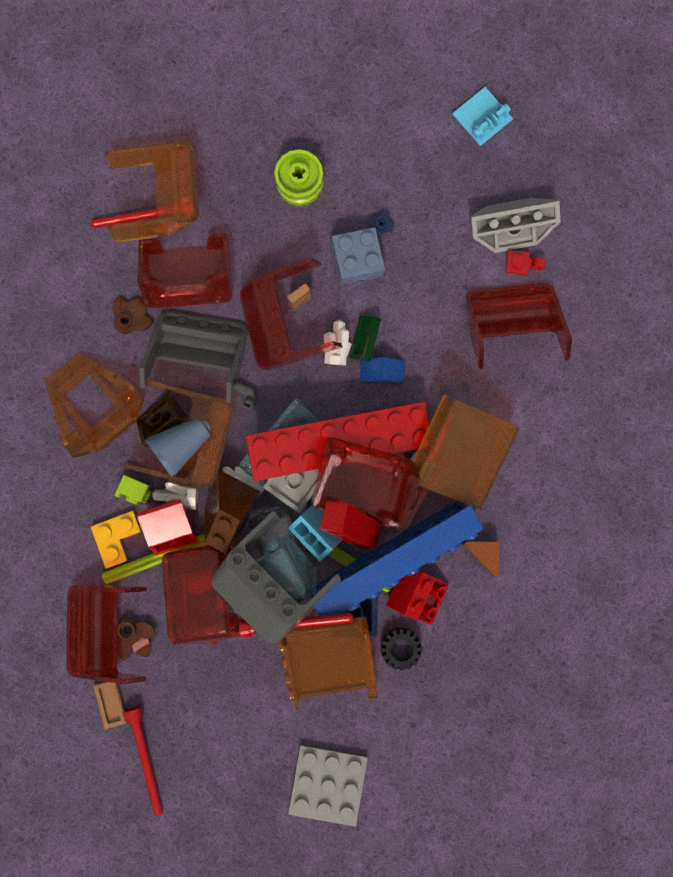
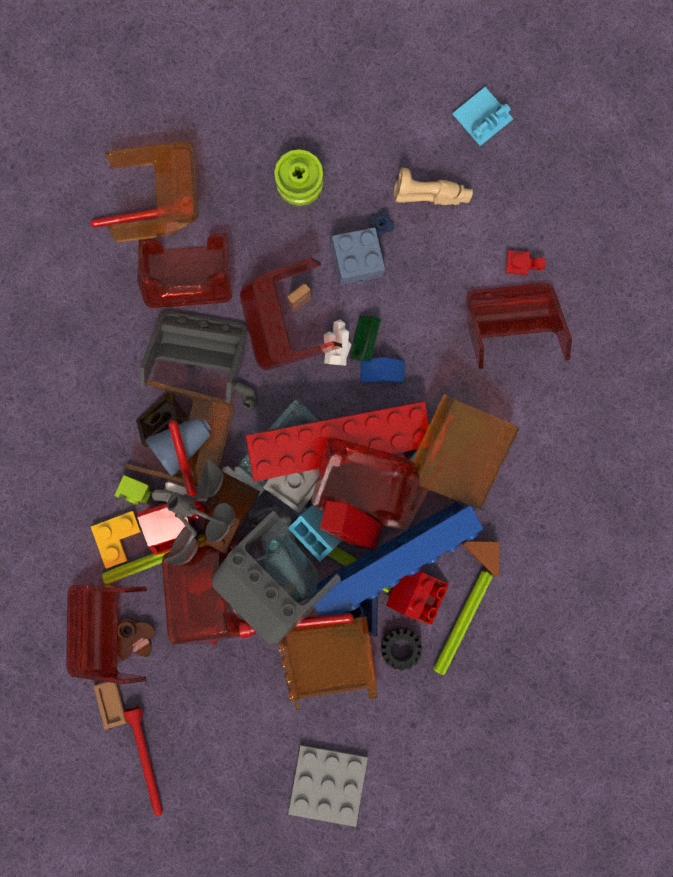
clear orange windscreen [45,353,144,458] -> none
reddish brown plate [112,296,154,334] -> none
light grey wedge [470,198,560,253] -> none
none -> dark grey plant [164,459,235,565]
none -> red piece [168,420,206,519]
none -> tan piece [394,167,473,205]
none -> lime axle [434,570,493,675]

